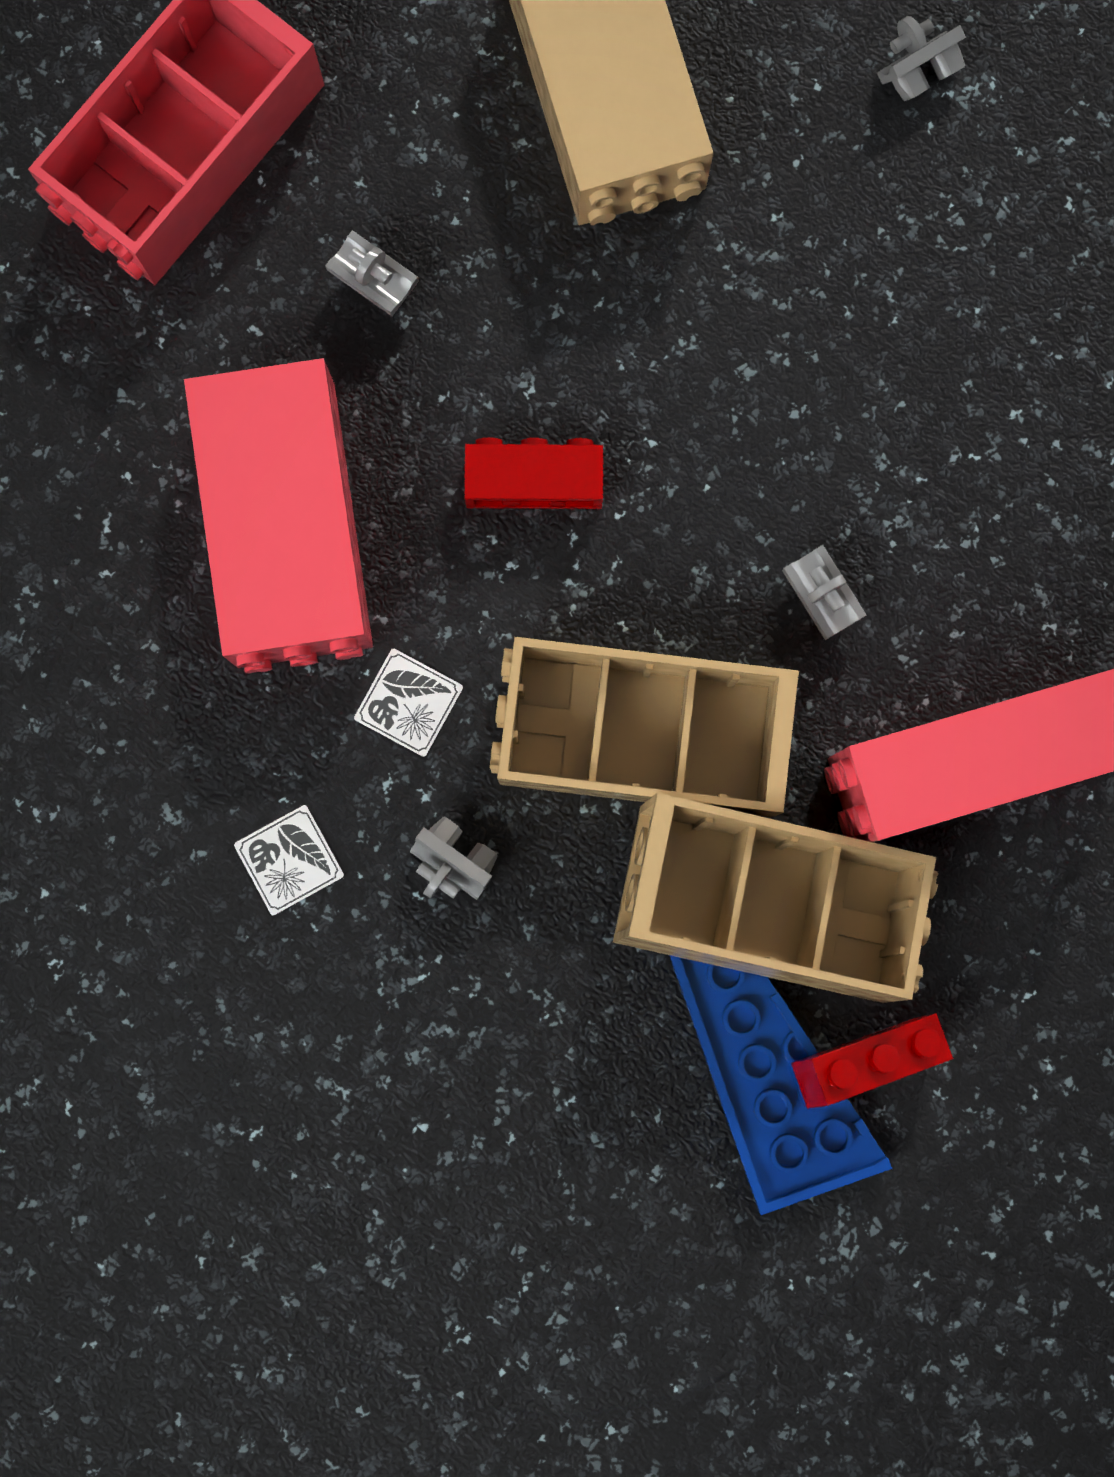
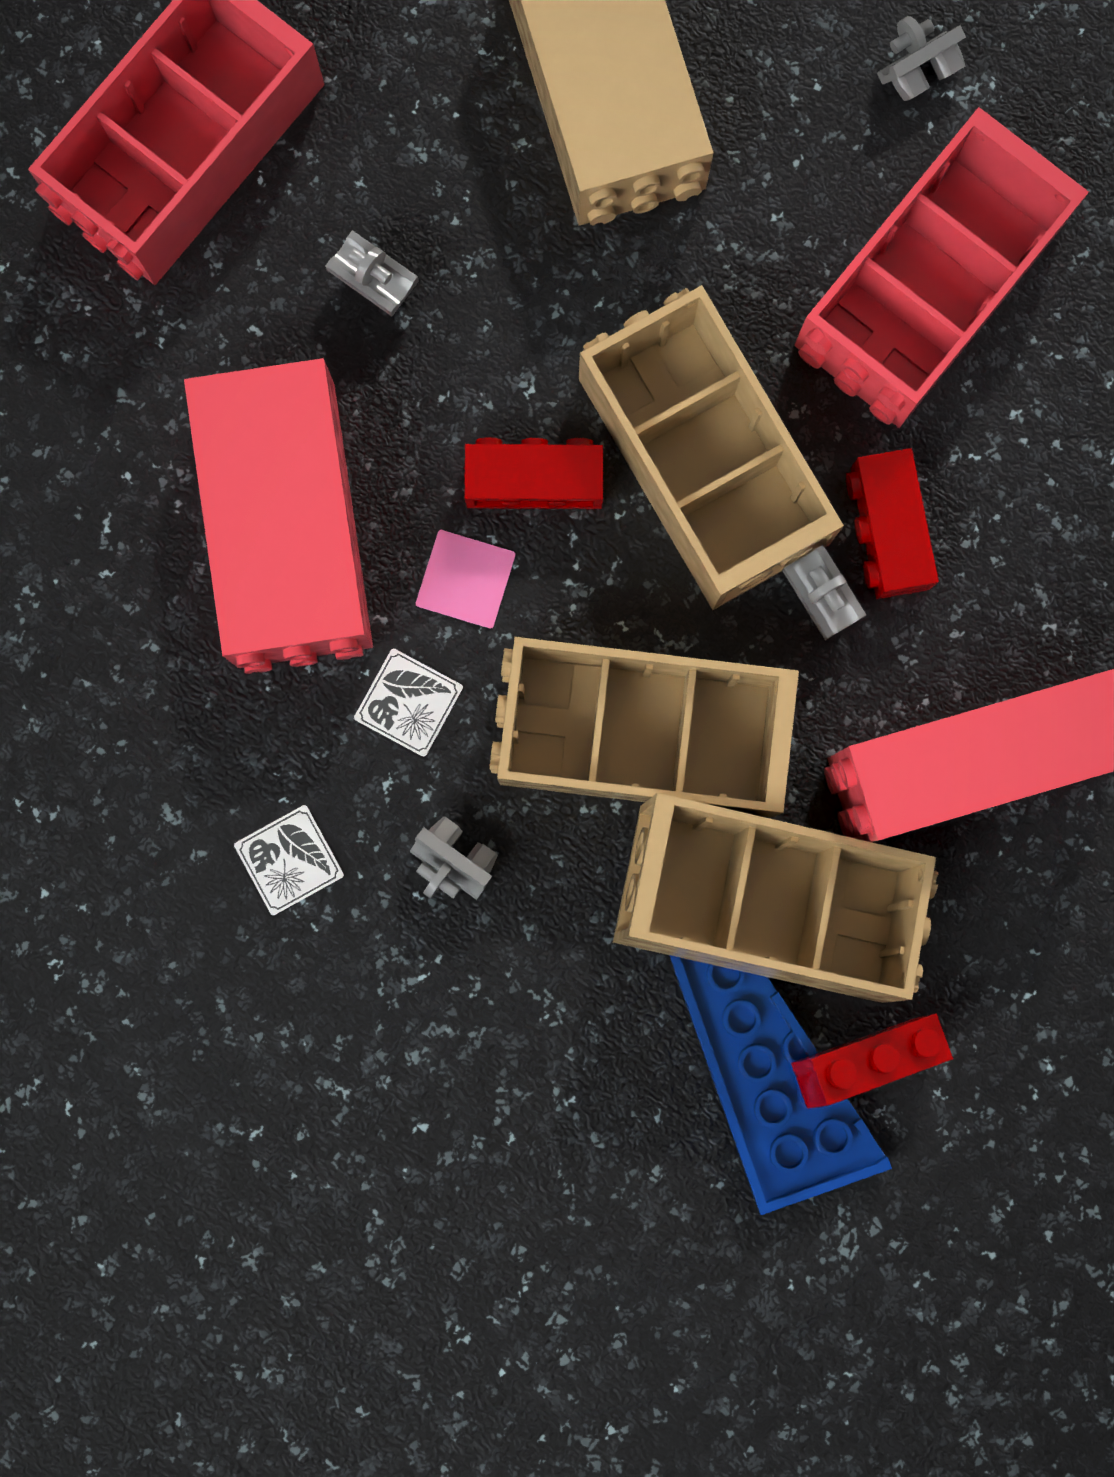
none -> bright pink sticker [416,530,516,629]
none -> tan container [579,285,844,610]
none -> coral container [794,107,1089,428]
none -> red brick [846,448,939,599]

